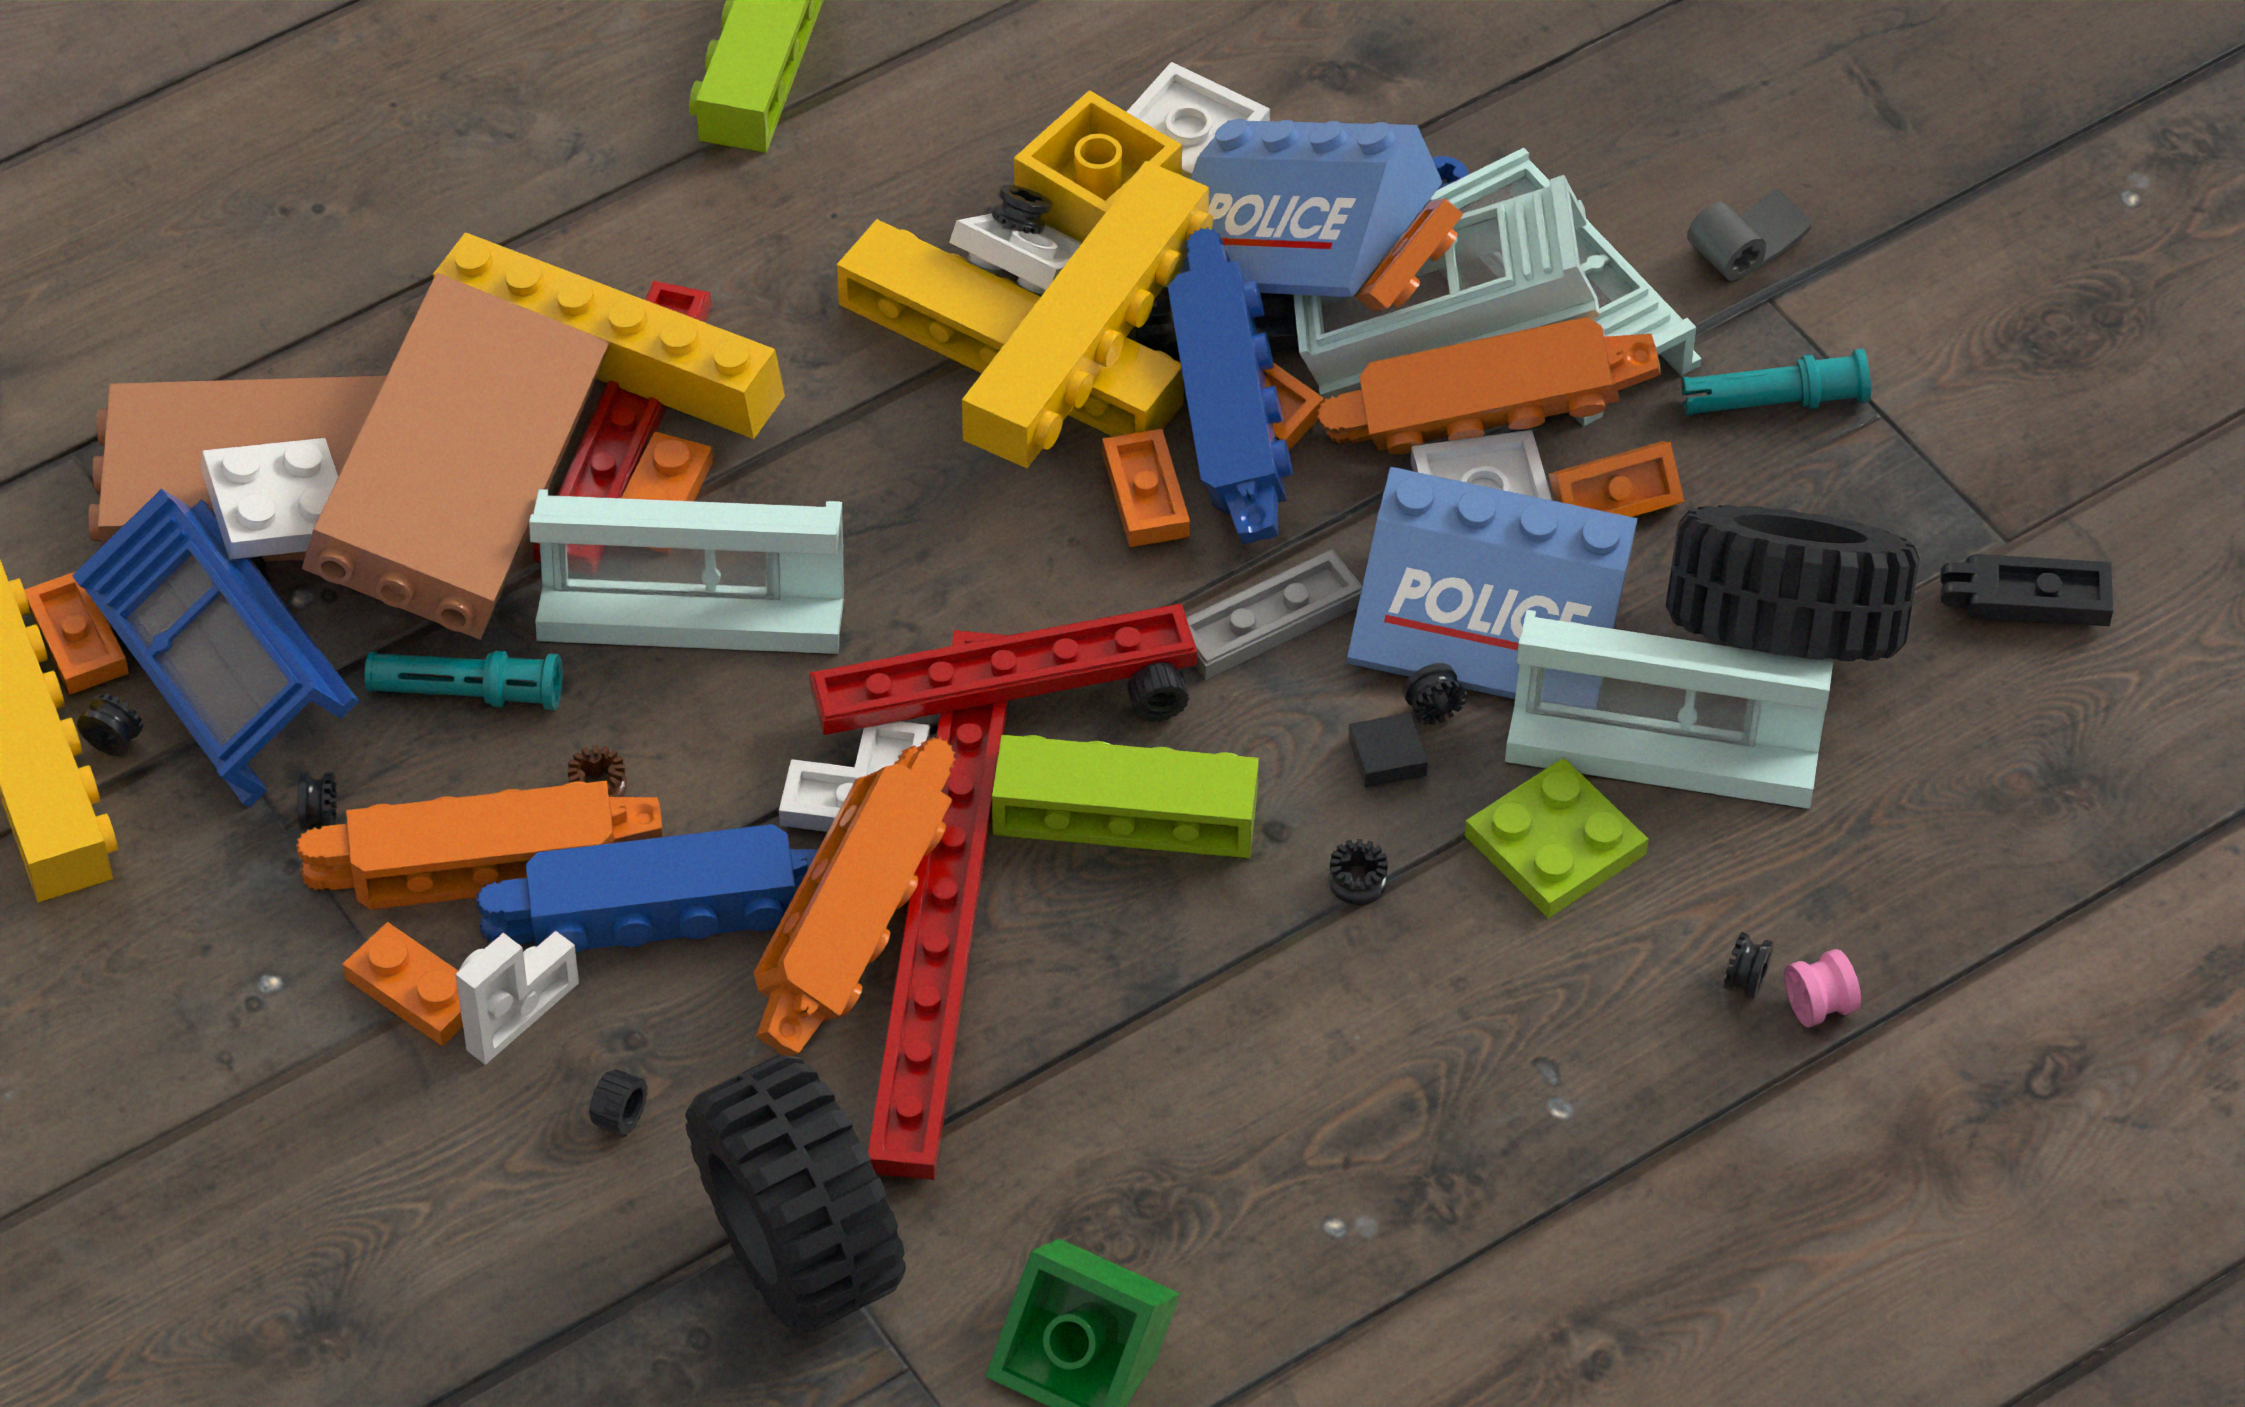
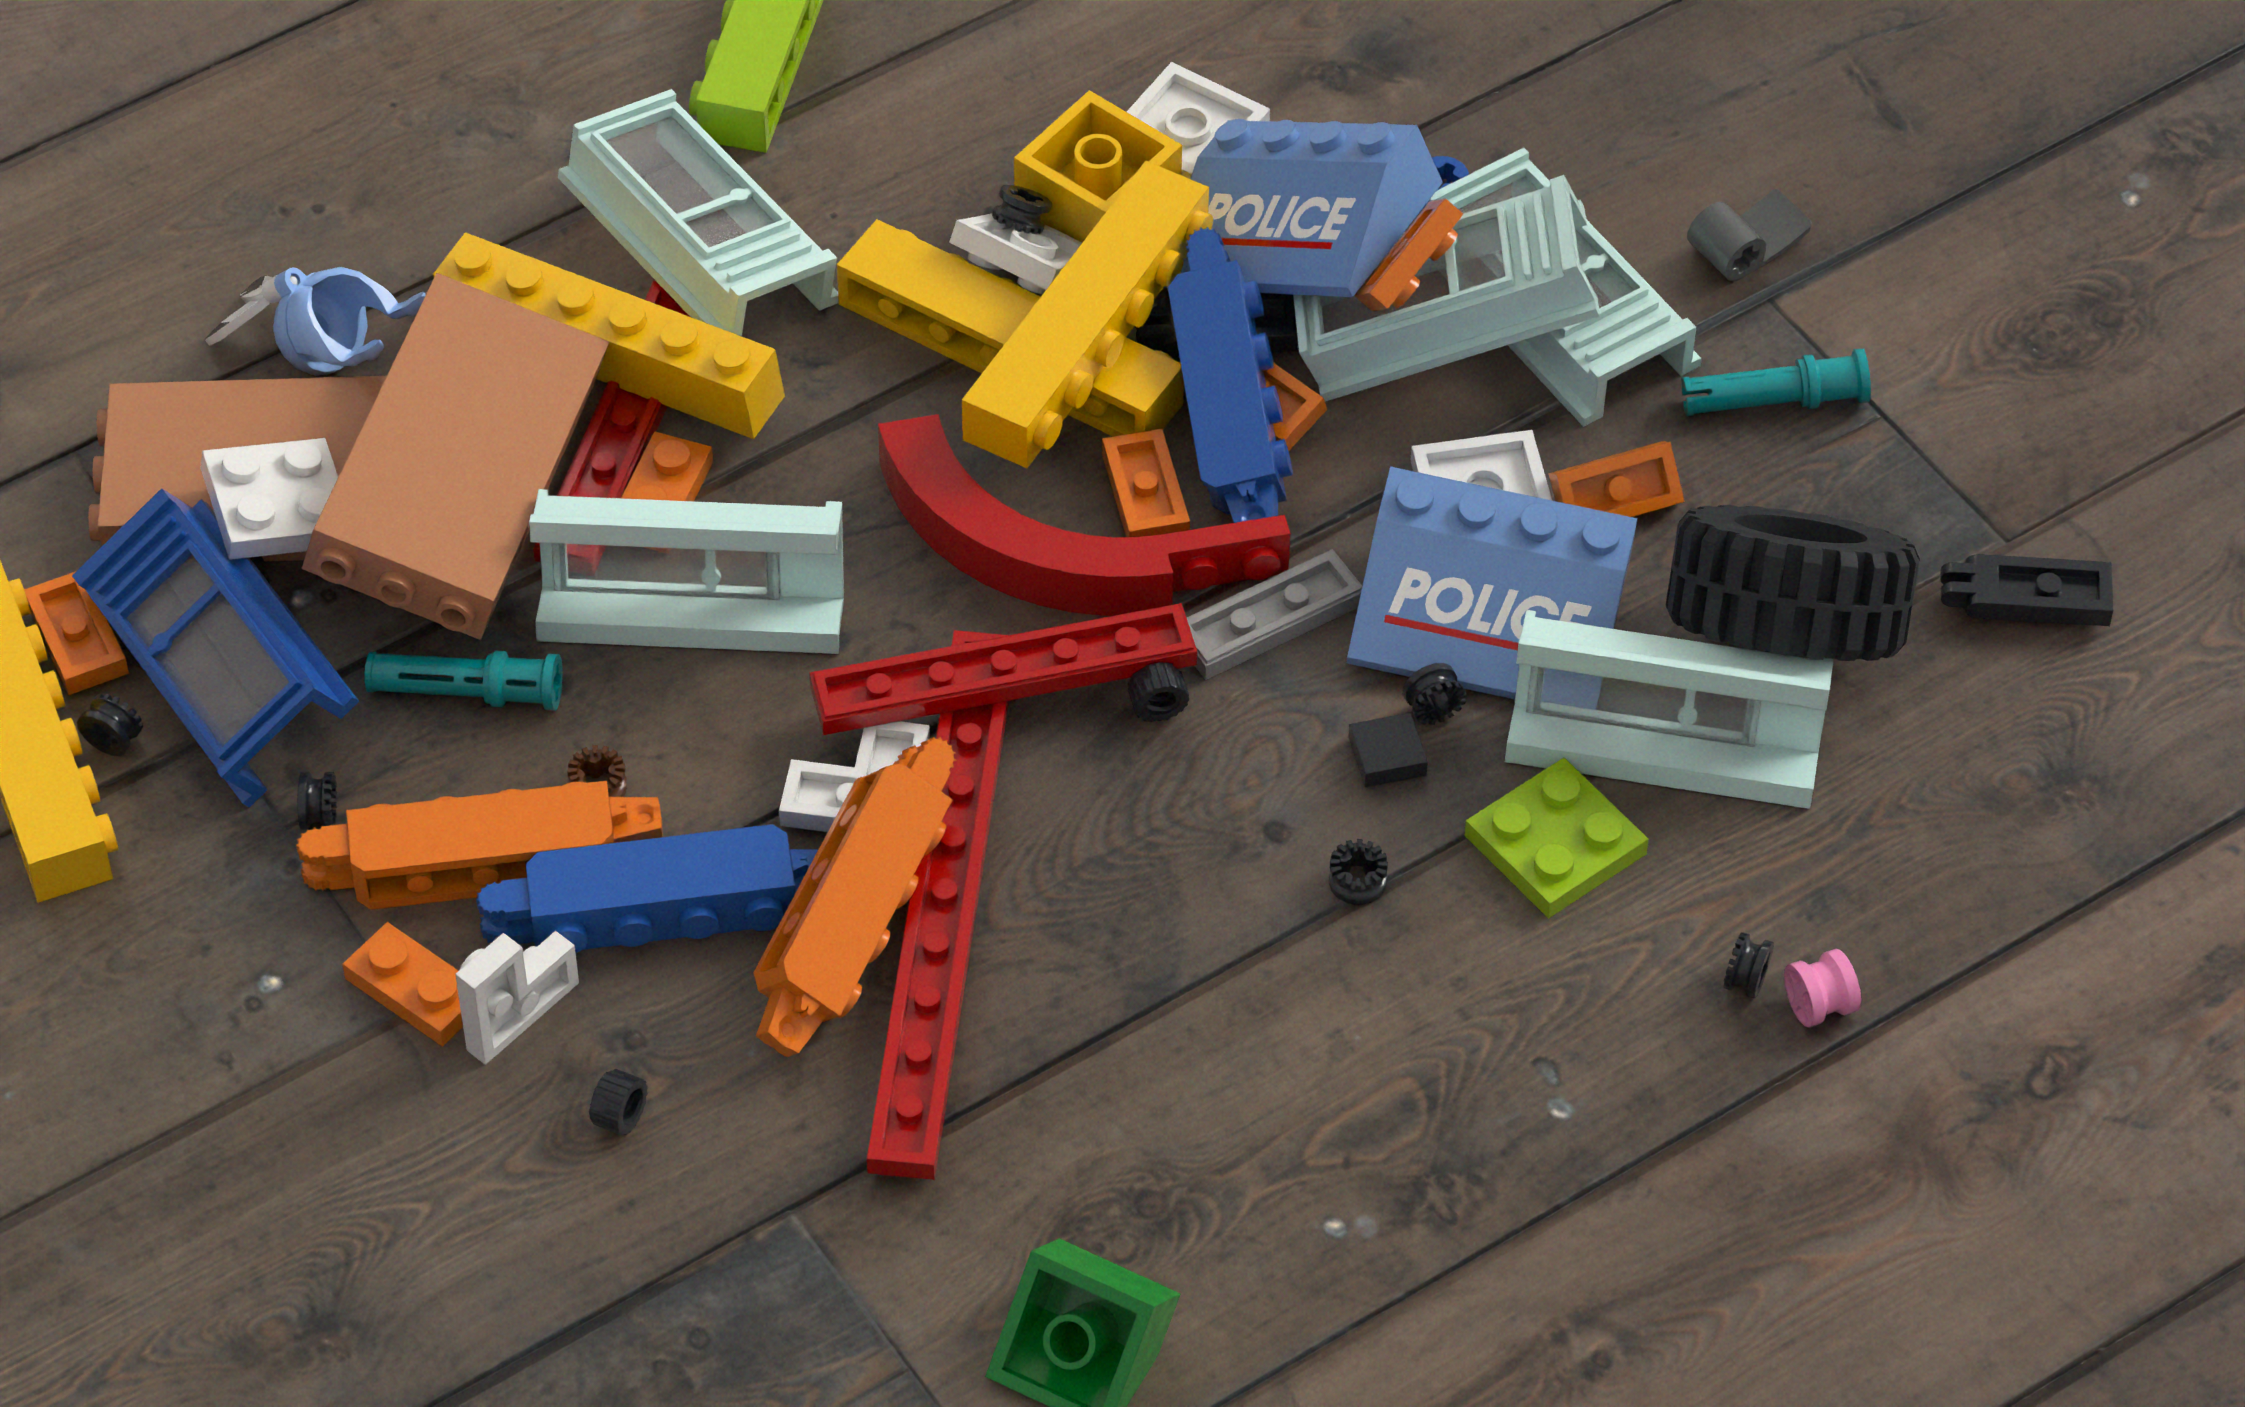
black tyre [685,1055,906,1333] -> none
lime brick [992,735,1259,858] -> none
orange hinge [1317,317,1661,455] -> none
none -> light blue hair [205,267,426,376]
none -> light aqua piece [558,89,839,336]
none -> red arch [878,414,1291,616]

